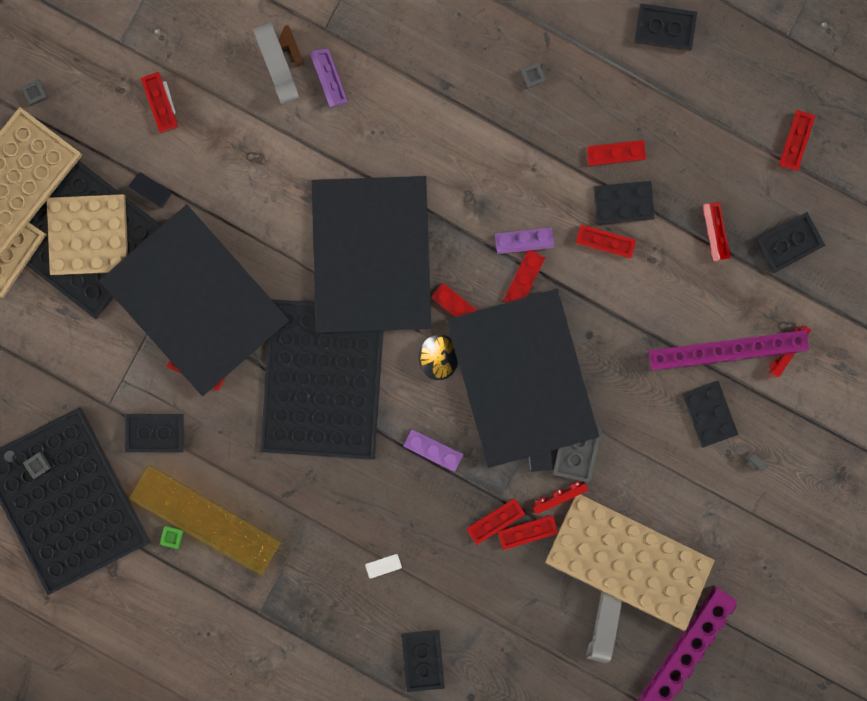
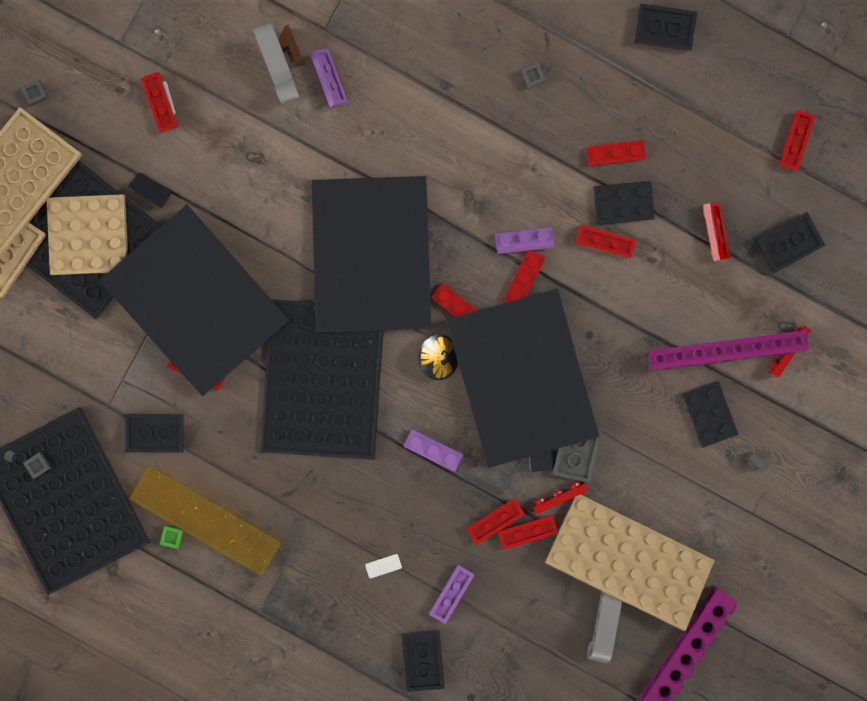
none -> medium lavender plate [429,564,475,624]

